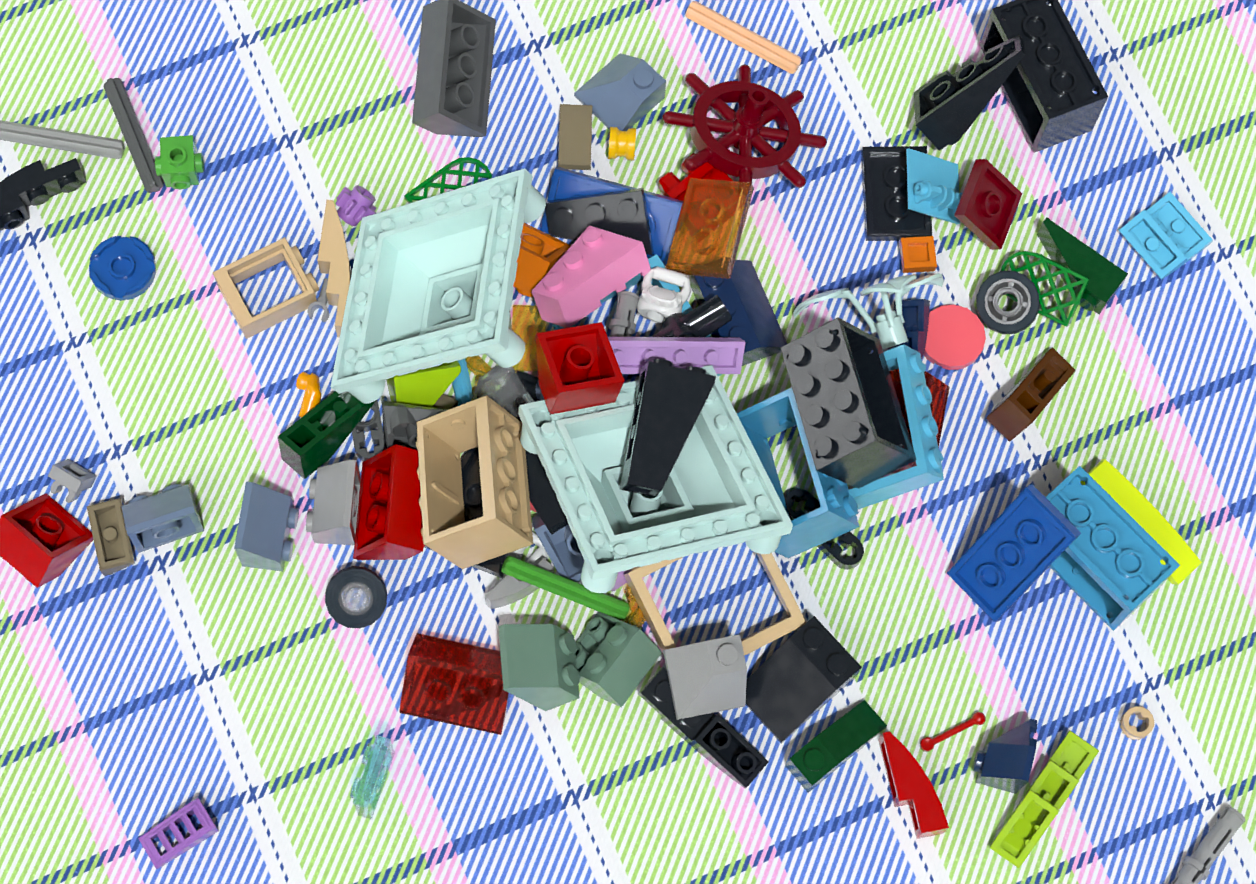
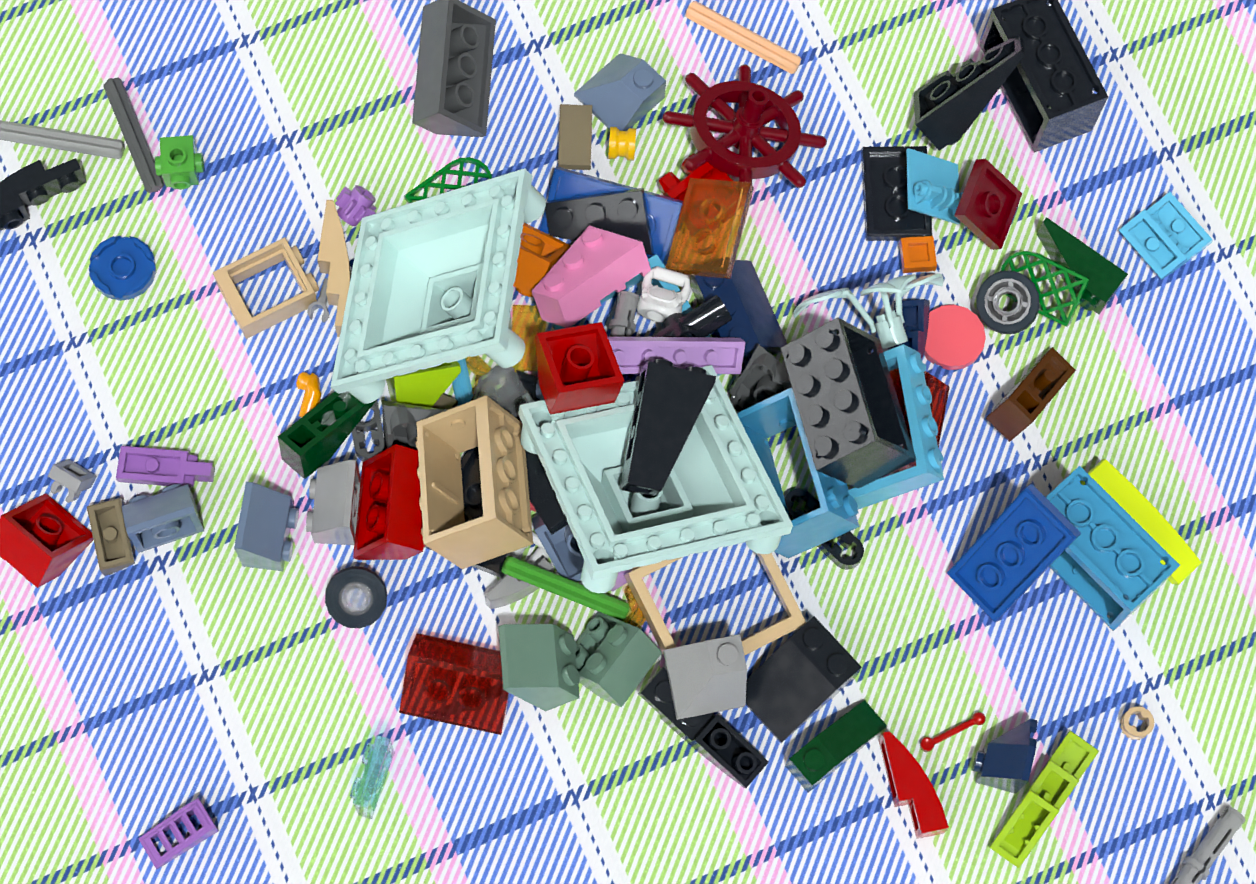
none -> medium lavender hinge [116,446,215,487]
none -> dark grey slope [729,343,792,433]

